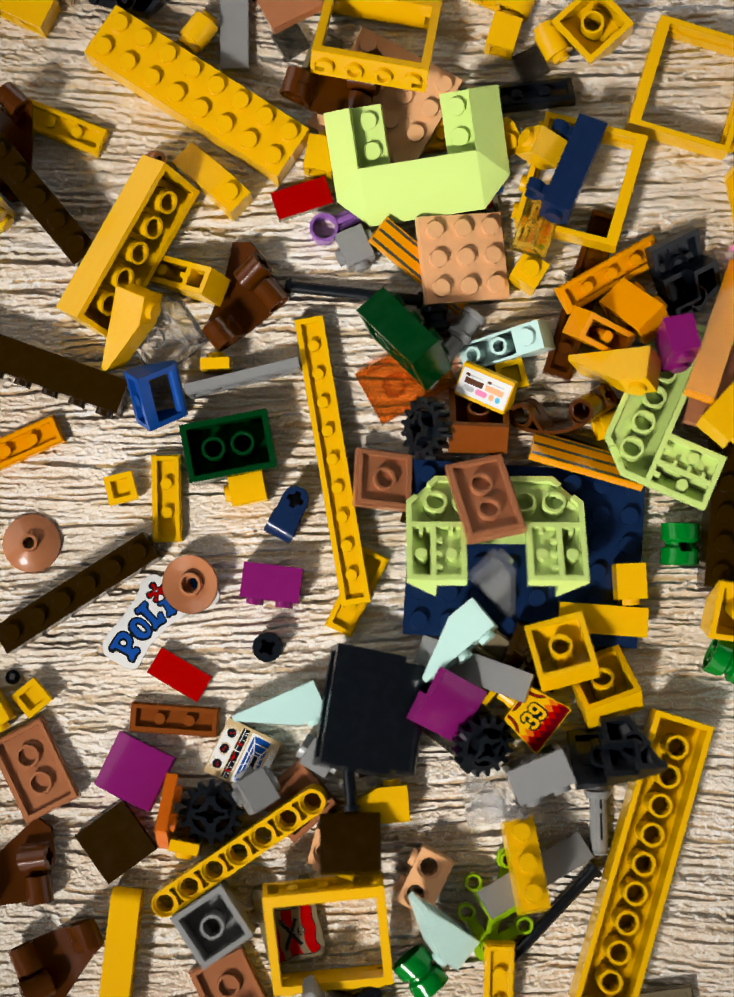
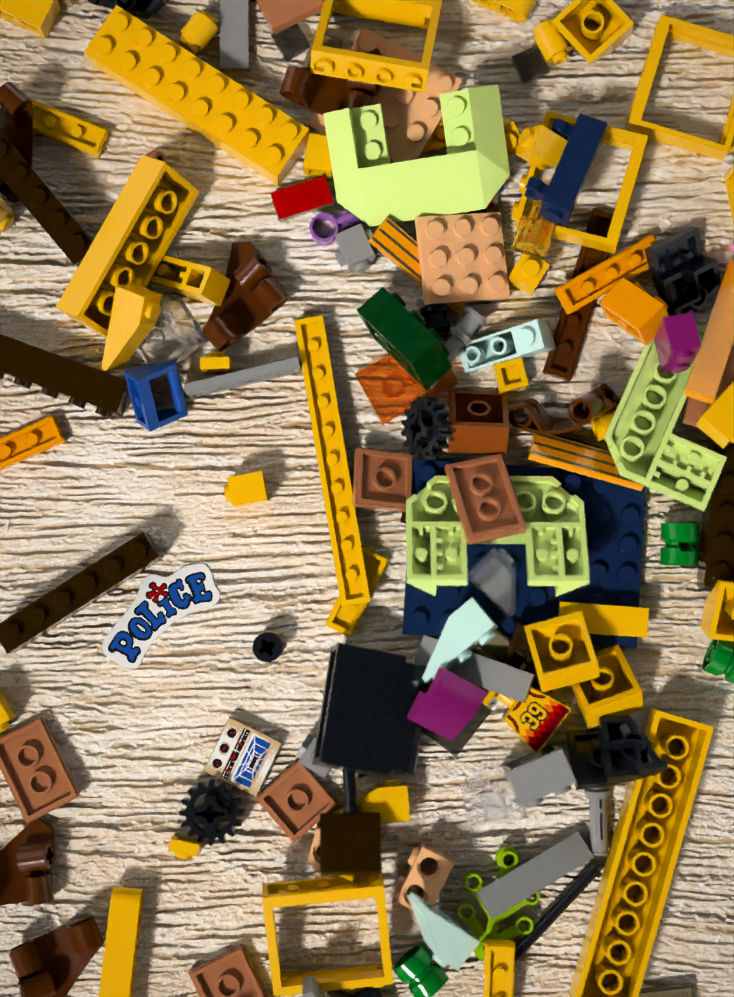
nougat dish [3,514,61,572] -> none
black piece [5,670,20,685] -> none
yellow plate [10,677,54,719] -> none
dark brown tile [75,800,158,884] -> none
magenta slope [94,731,177,812] -> none
yellow plate [103,471,140,506] -> none
dark orange tile [129,701,221,737] -> none
red tile [147,647,213,702] -> none
yellow tile [151,454,183,543] -> none
yellow beam [151,784,328,918] -> none
orange wing [154,773,183,849] -> none
nougat dish [162,555,218,614] -> none
light grey brick [170,879,256,970] -> none
yellow slope [172,142,253,222] -> none
dark green brick [179,408,279,486] -> none
light grey brick [231,766,281,815] -> none
light aqua slope [232,679,323,727] -> none
magenta brick [240,561,304,609] -> none
flag [251,874,328,966] -> none
dark blue piece [263,486,309,544] -> none
black bar [285,278,423,309] -> none
black gear [451,712,515,777] -> none
slope [454,360,518,414] -> none
black tile [458,77,576,114] -> none
yellow brick [484,10,523,61] -> none
yellow brick [500,815,551,916] -> none
light orange brick [562,306,637,351] -> none
yellow slope [568,346,662,396] -> none
yellow brick [611,563,648,606] -> none

